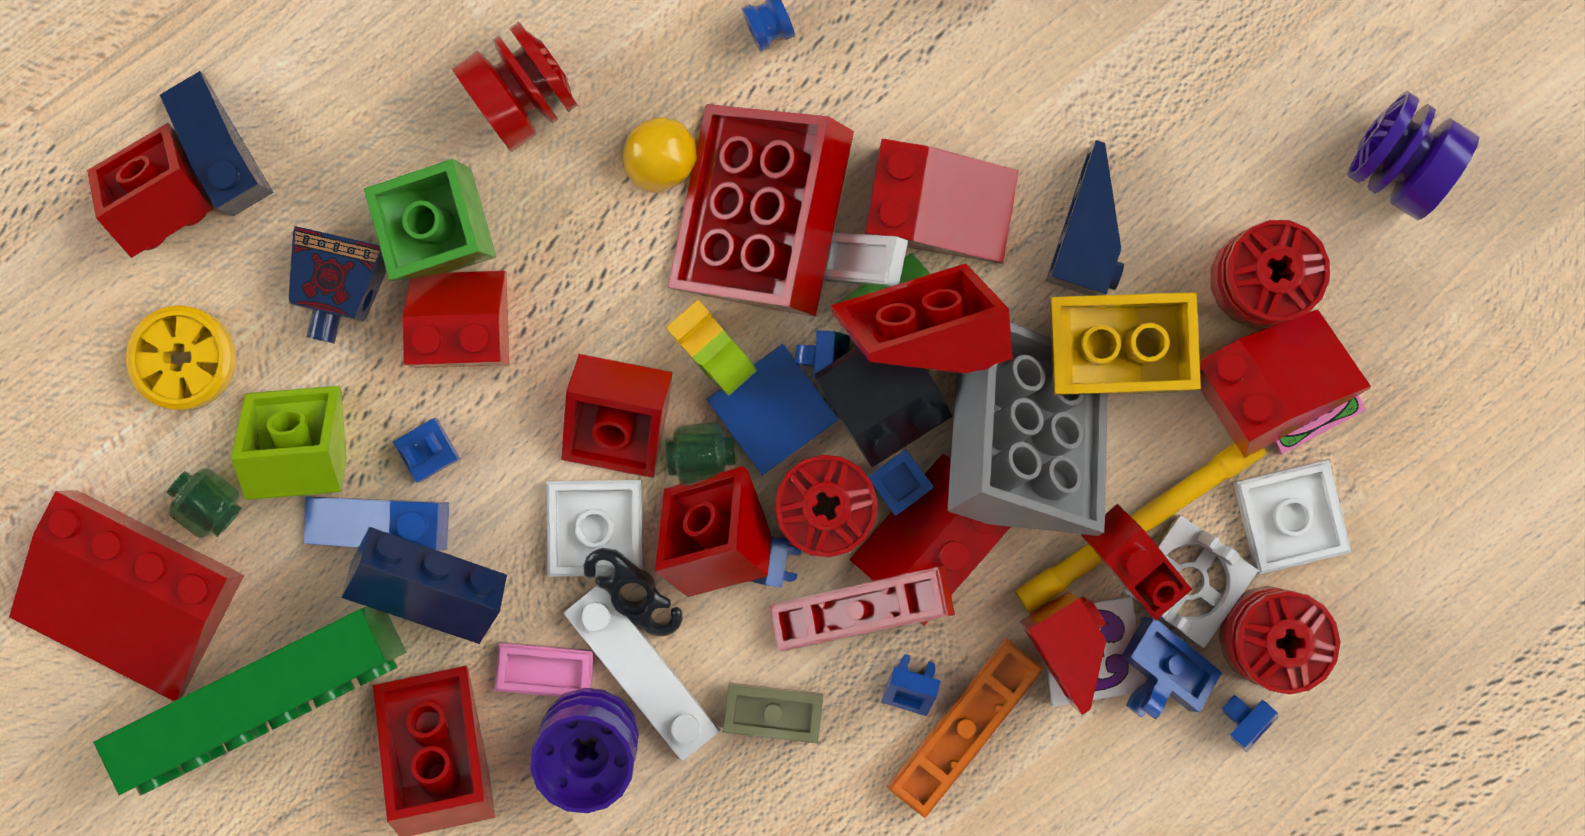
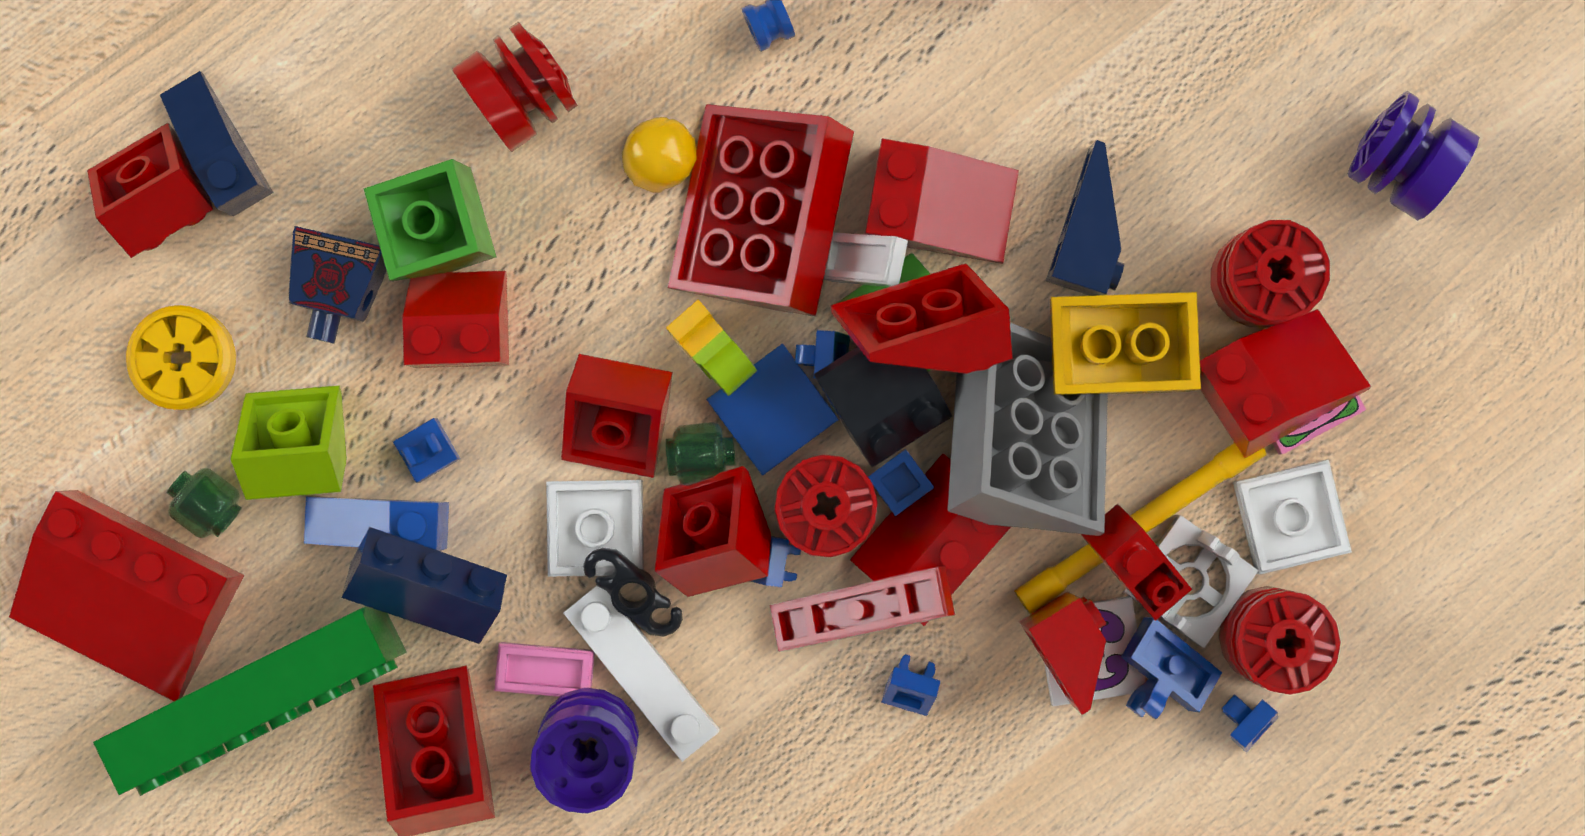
olive plate [723,682,823,743] -> none
orange plate [887,637,1044,818] -> none

